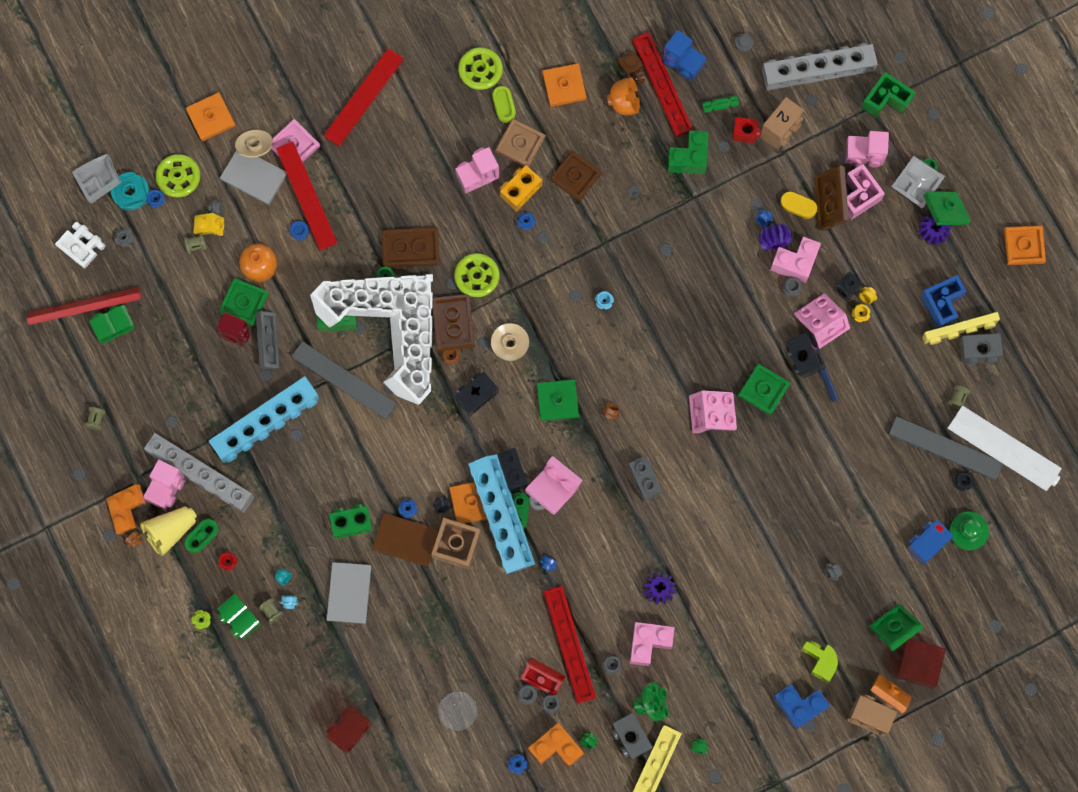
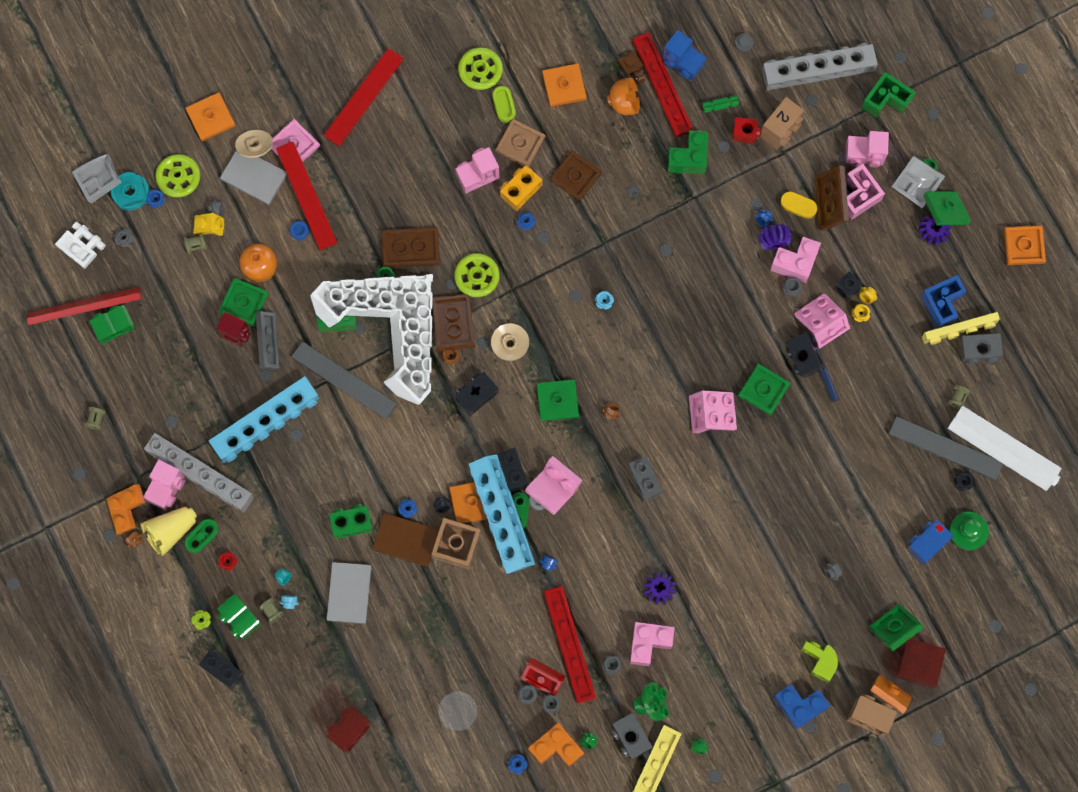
none -> black brick [199,649,244,690]

